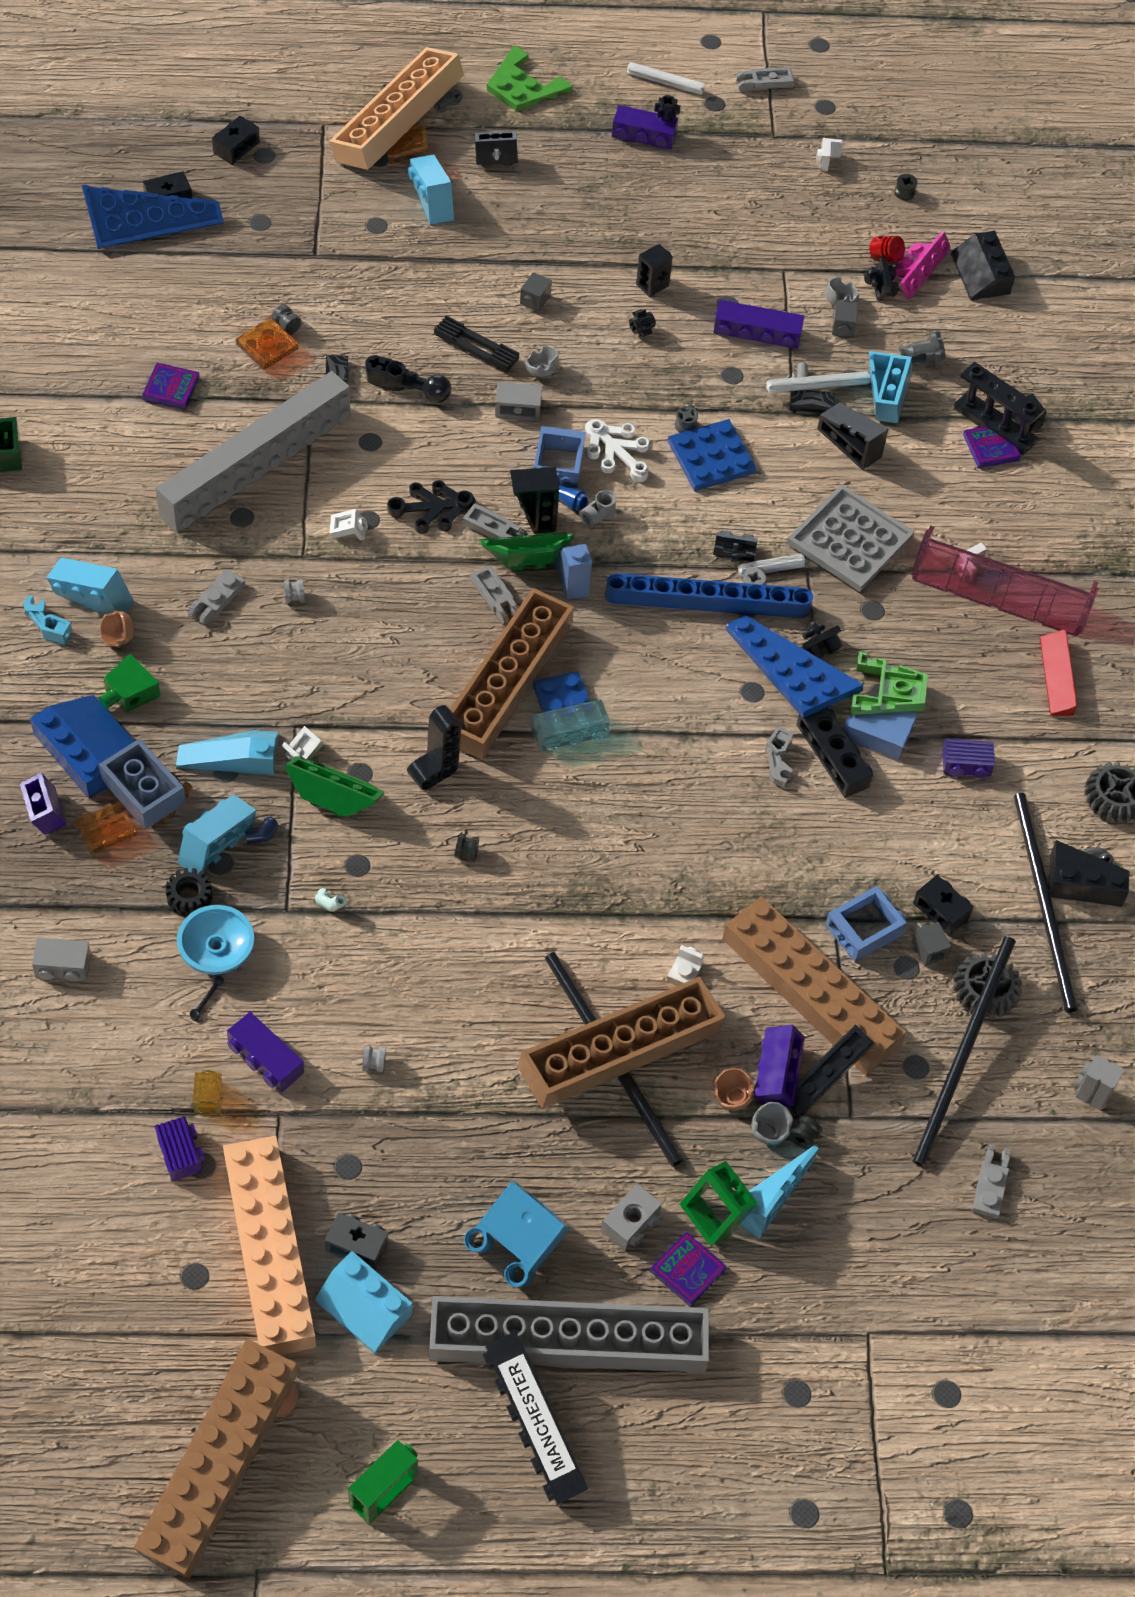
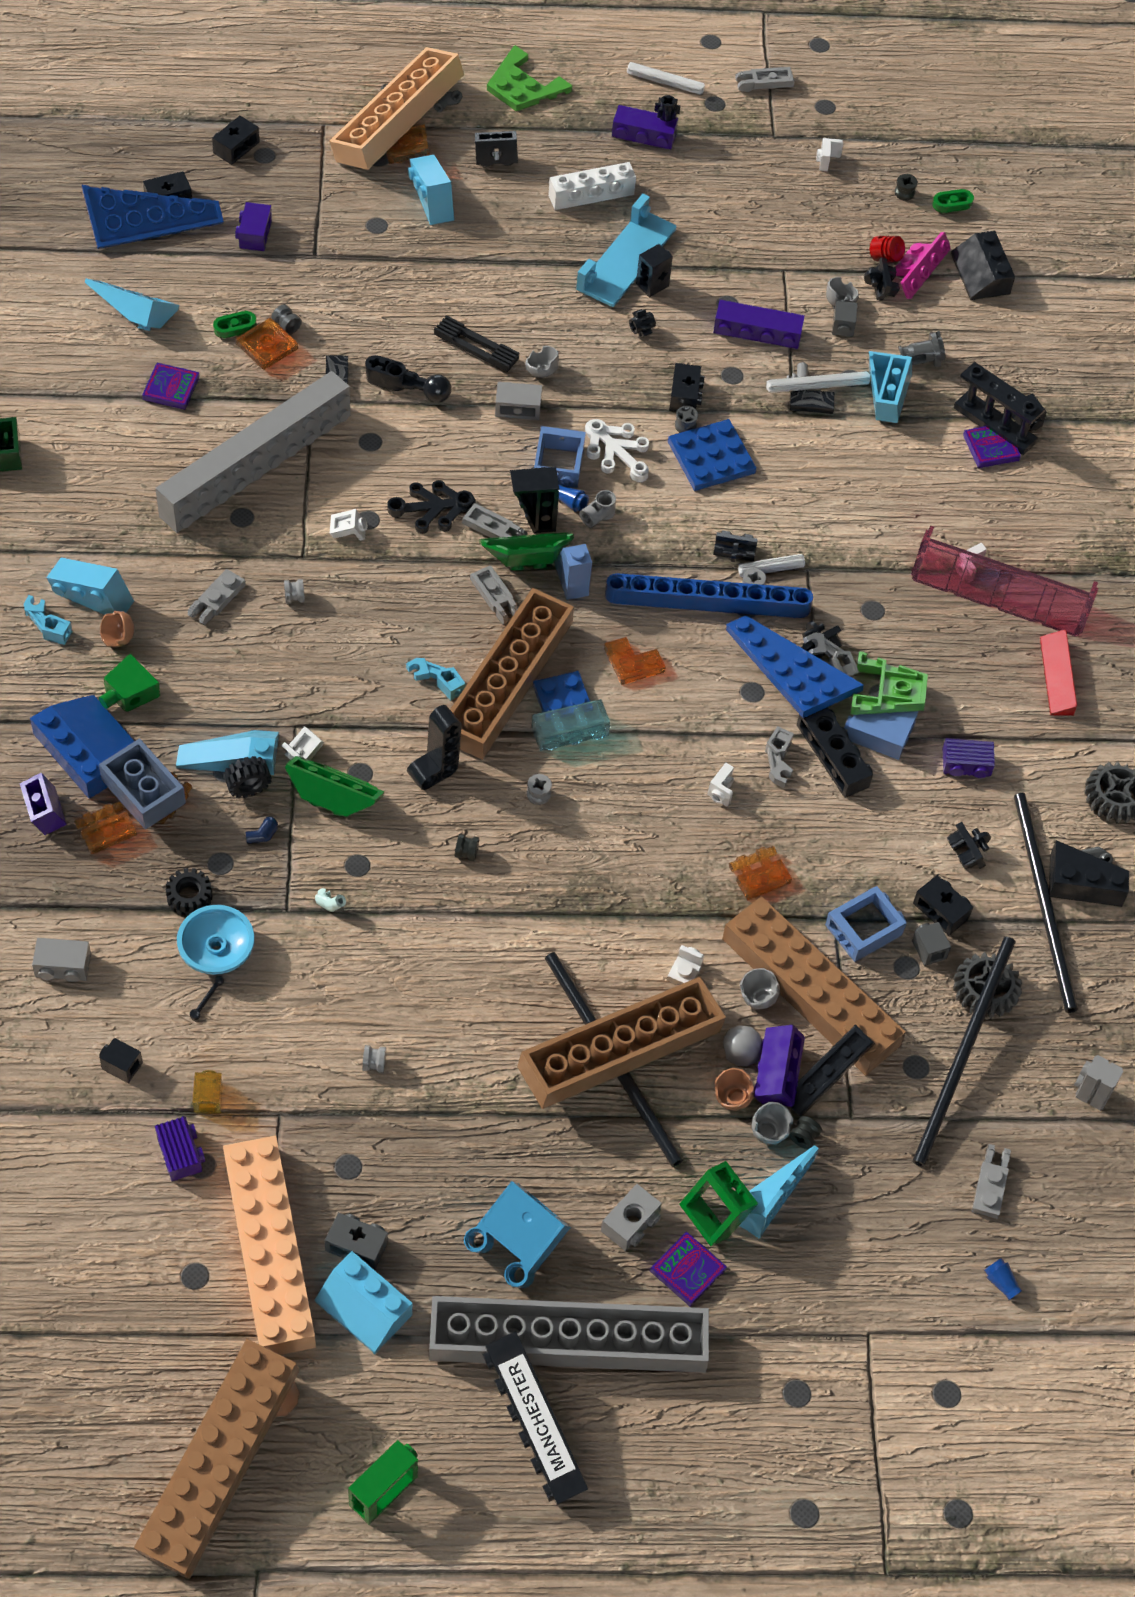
medium azure wedge [178,794,256,875] -> none
dark purple brick [227,1011,304,1093] -> none
dark grey brick [520,272,552,312] -> none
light grey plate [787,484,914,592] -> none
black wedge [817,402,889,470] -> none
none -> medium azure wedge [85,278,180,331]
none -> black brick [99,1038,143,1084]
none -> green plate [213,311,257,338]
none -> black tyre [223,756,272,798]
none -> dark purple brick [235,202,272,251]
none -> medium azure piece [406,658,466,701]
none -> light grey wheel [527,774,552,805]
none -> white brick [548,162,636,210]
none -> medium azure bracket [576,193,677,307]
none -> clear orange plate [604,637,666,685]
none -> black brick [669,363,705,412]
none -> white bracket [707,763,734,807]
none -> light grey hair [723,1025,762,1066]
none -> clear orange plate [729,846,792,901]
none -> light grey hair [740,968,780,1009]
none -> light grey piece [803,632,859,677]
none -> green plate [932,189,974,213]
none -> black hips [947,822,991,869]
none -> blue cone [984,1258,1022,1300]

